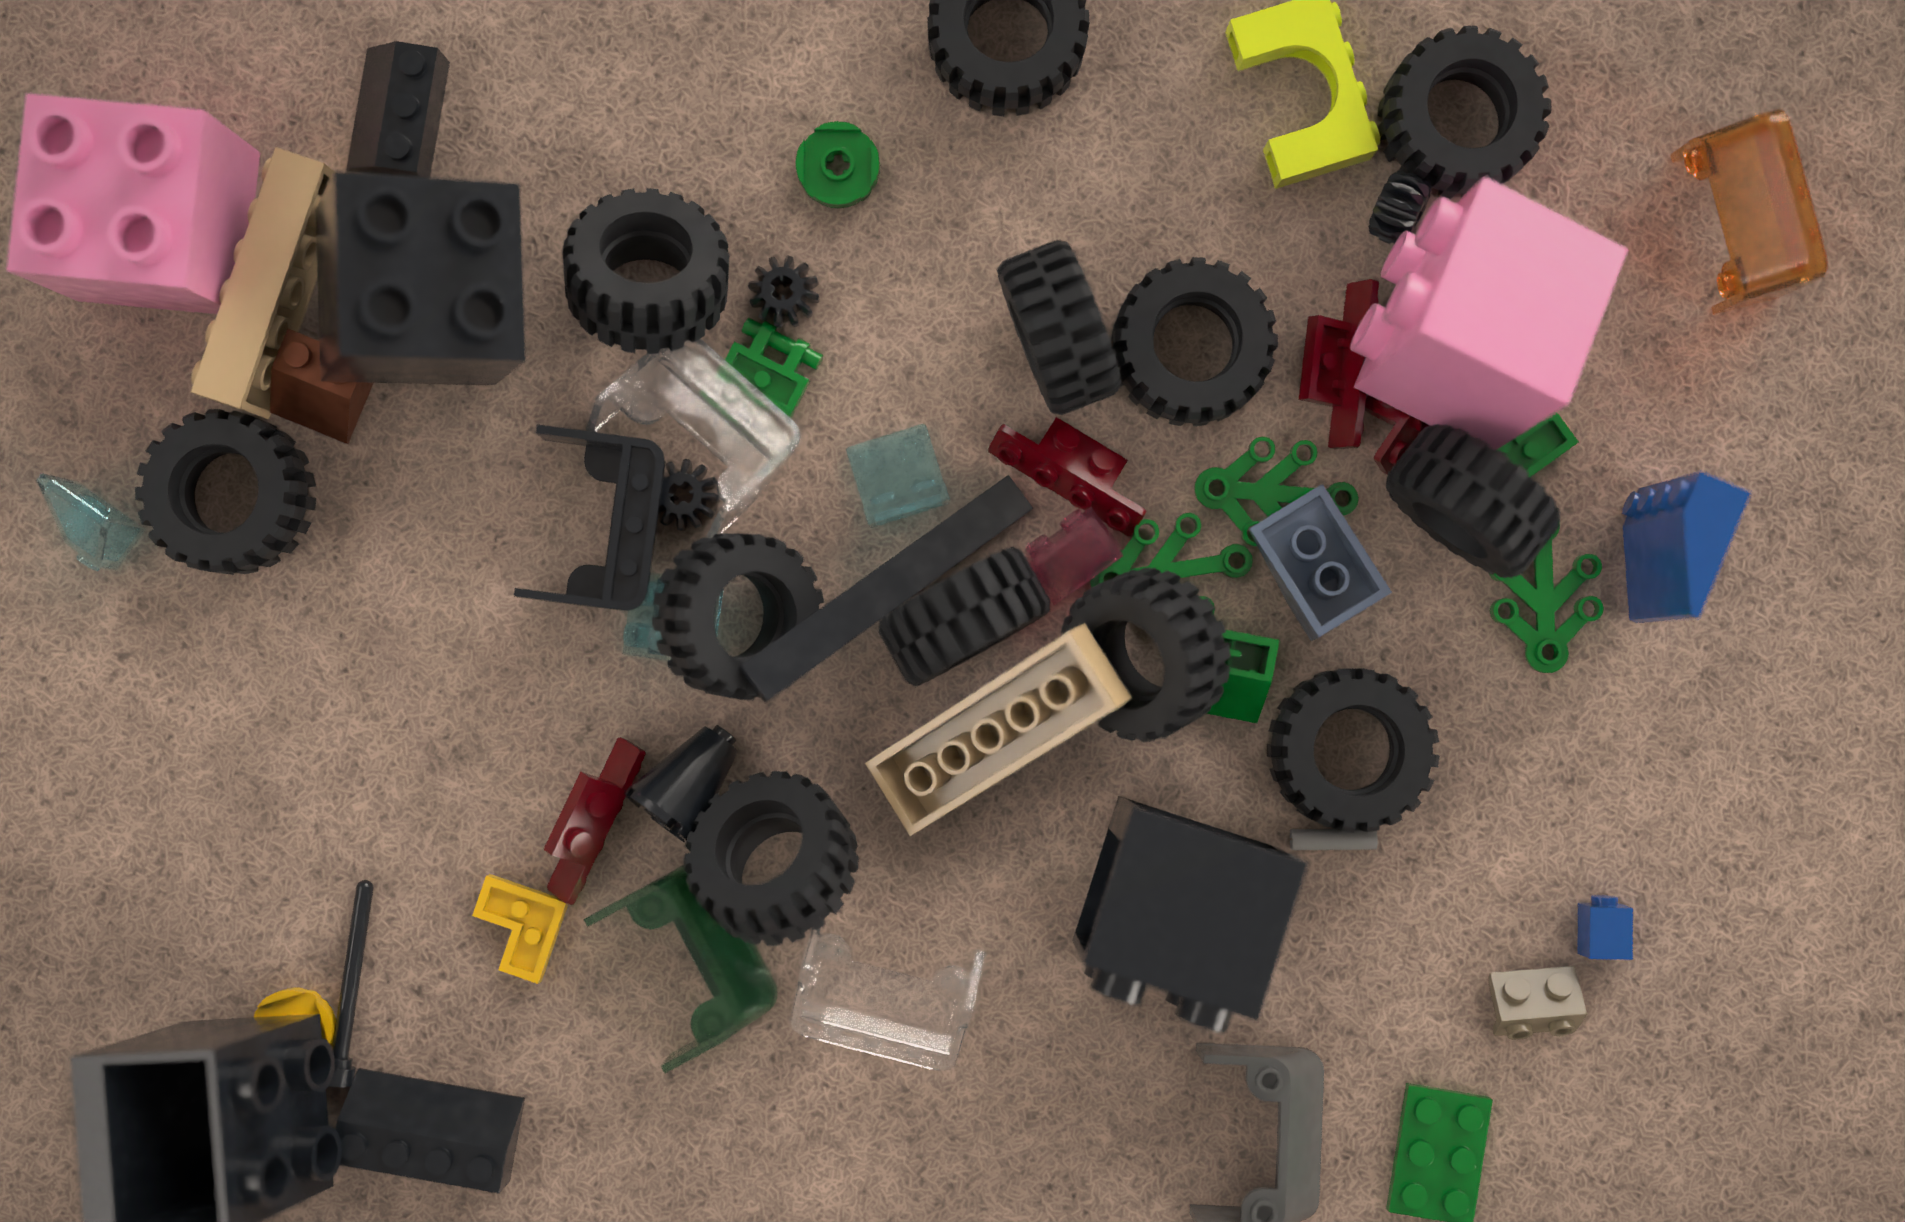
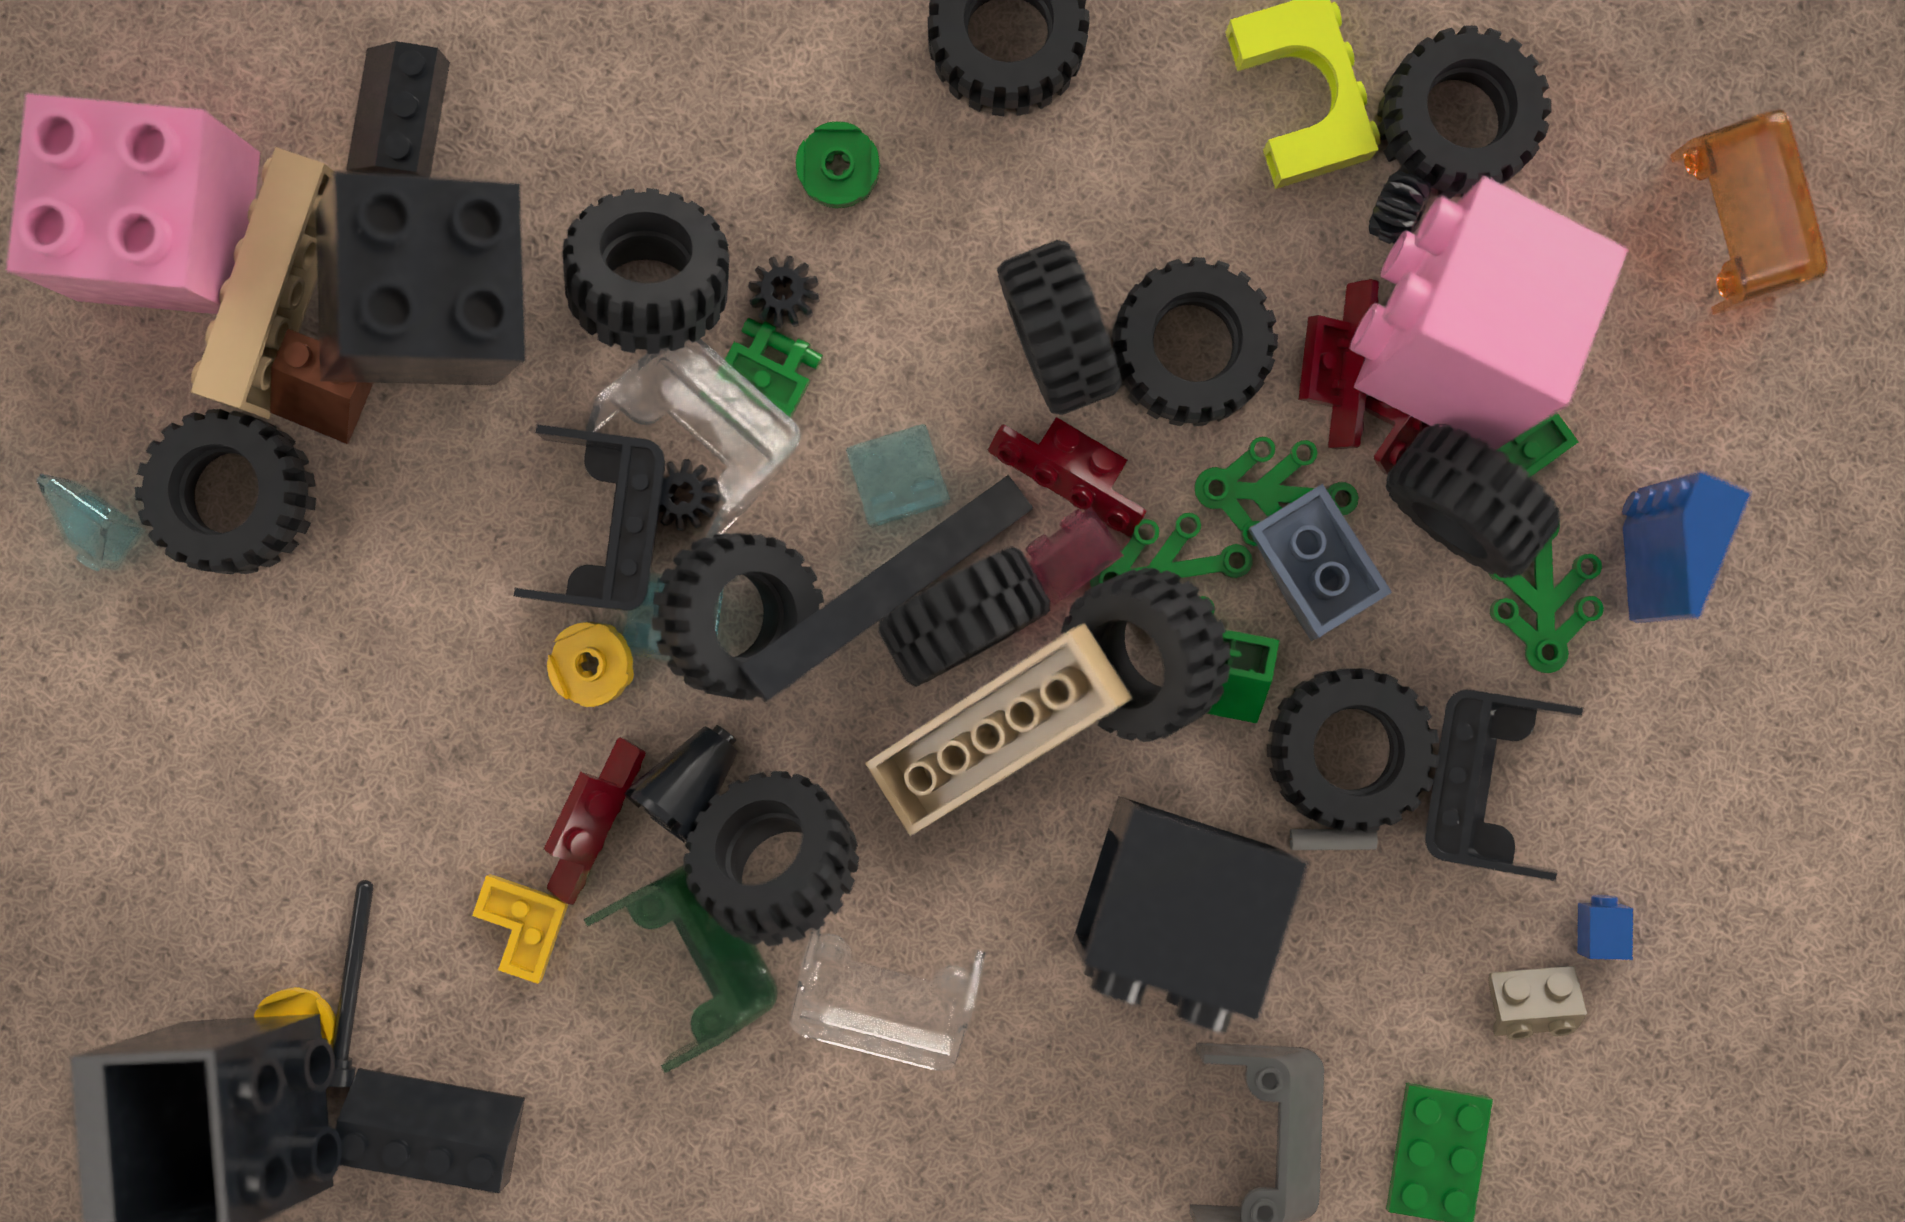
none -> yellow plate [547,622,634,707]
none -> black windscreen [1425,690,1583,882]

